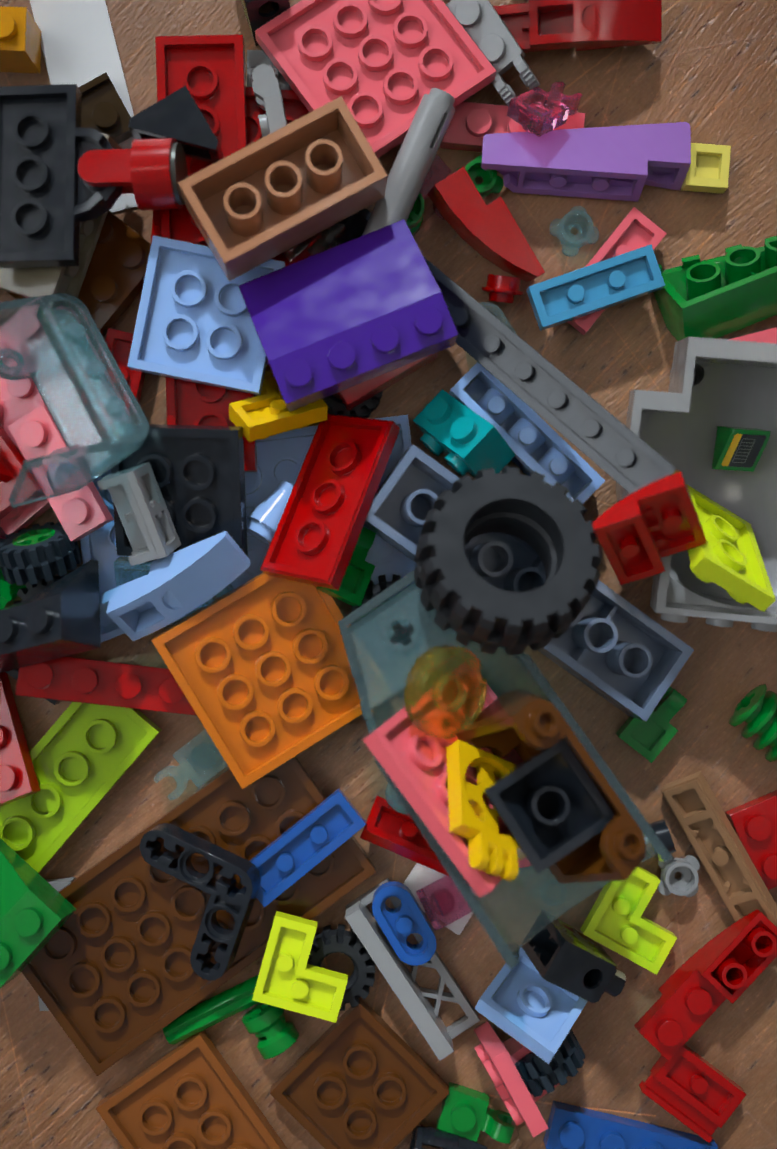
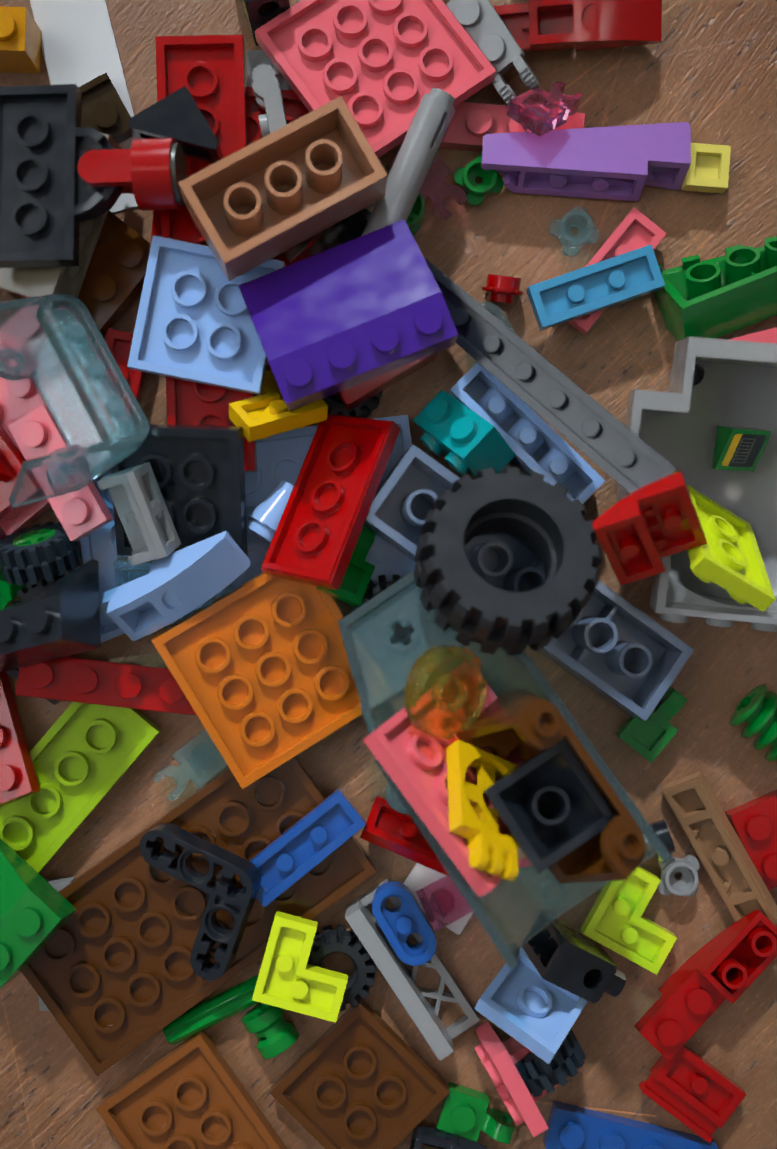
red slope [427,166,545,282] -> none

